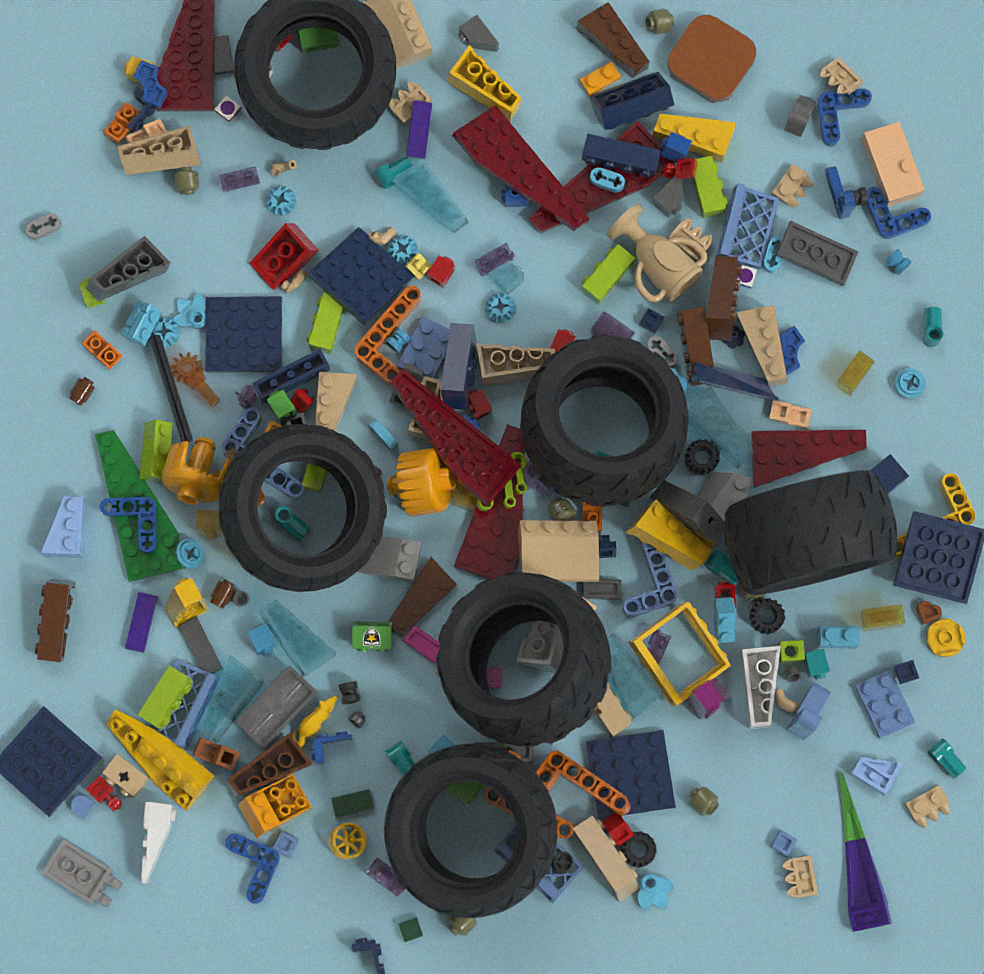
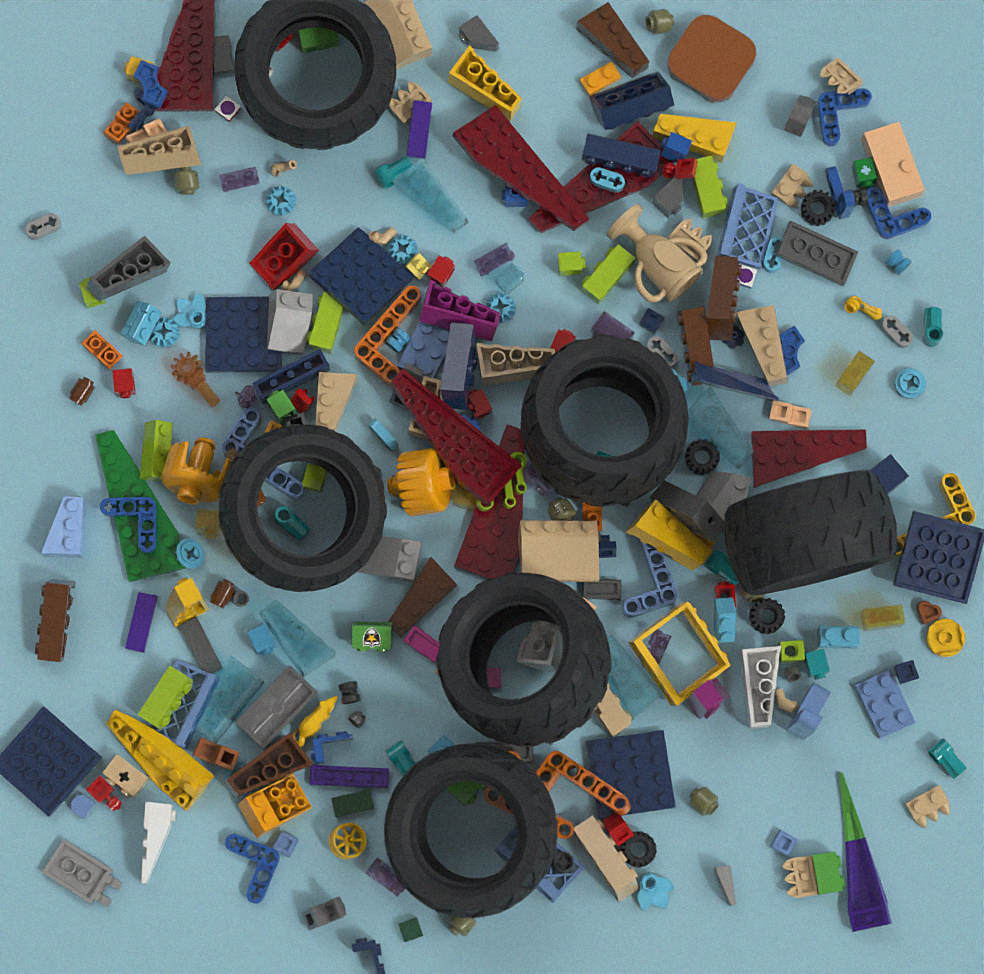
black axle [150,335,193,443] -> none
light blue wing [850,757,903,796] -> none
none -> red brick [112,368,136,399]
none -> light grey slope [267,289,313,355]
none -> flat silver brick [302,896,347,931]
none -> dark purple tile [310,765,389,789]
none -> magenta wedge [419,279,500,341]
none -> lime brick [558,251,586,276]
none -> light grey slope [714,865,736,906]
none -> black tyre [800,190,836,226]
none -> bright green brick [811,851,845,895]
none -> yellow piece [844,296,882,320]
none -> green brick [851,157,877,188]
none -> light grey beam [881,316,913,348]

